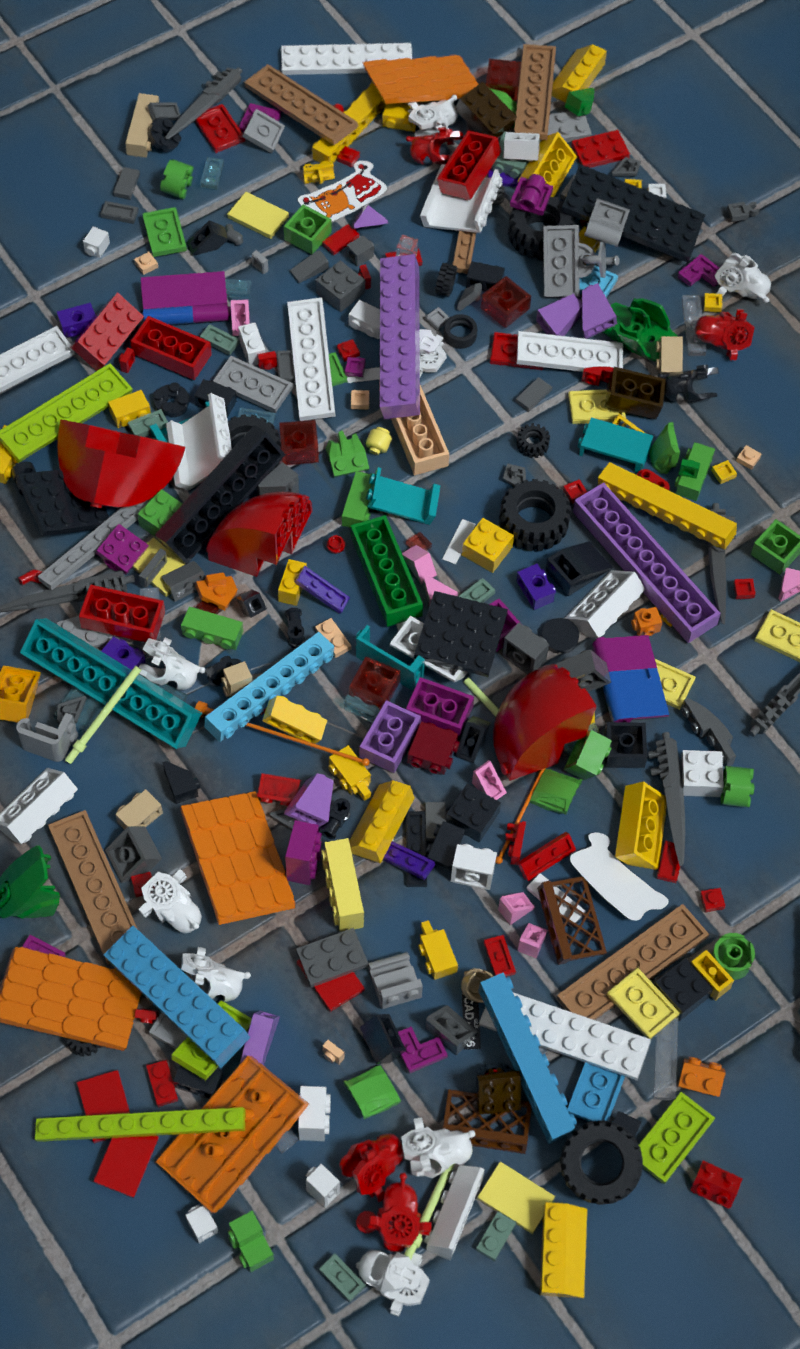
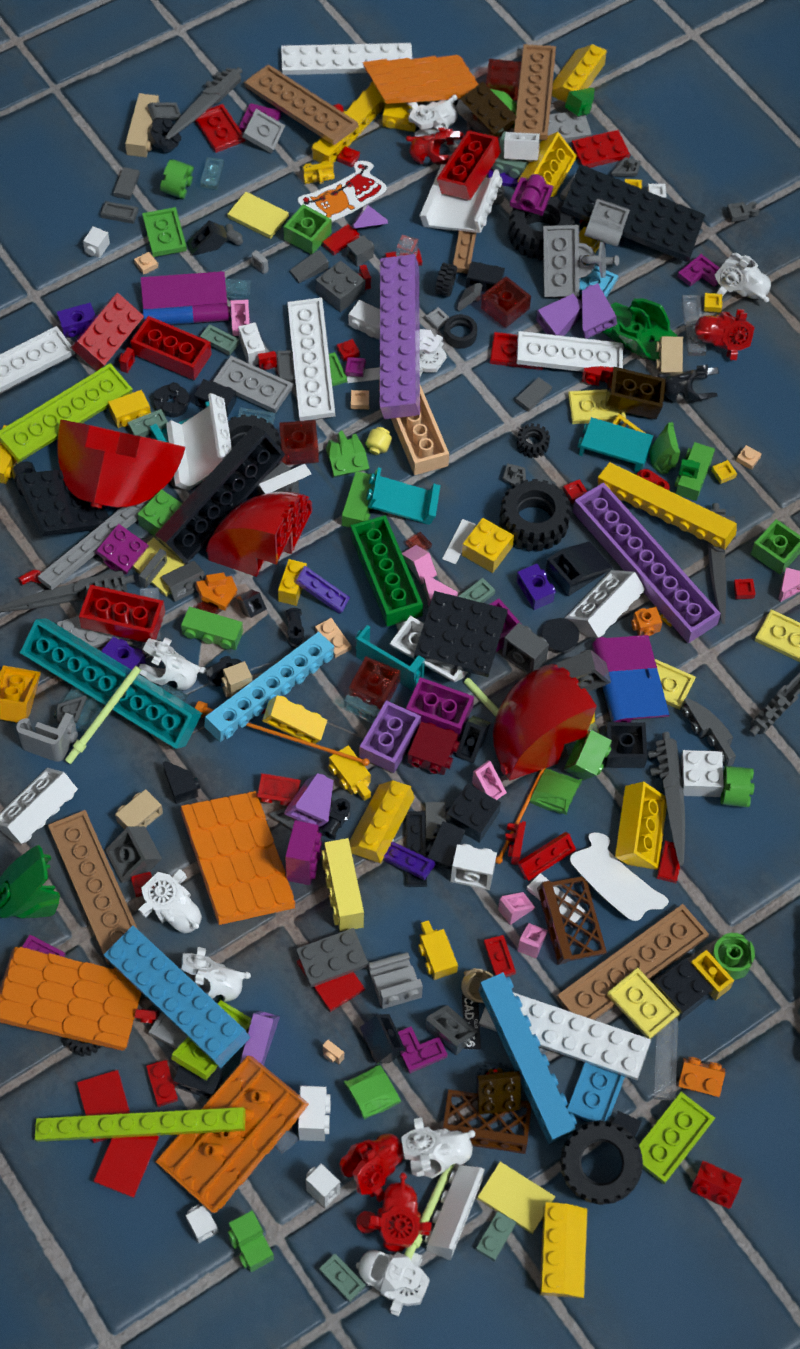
red plate [327,535,345,553] -> none
red plate [700,888,726,913] -> none
none -> white sticker [259,464,311,493]

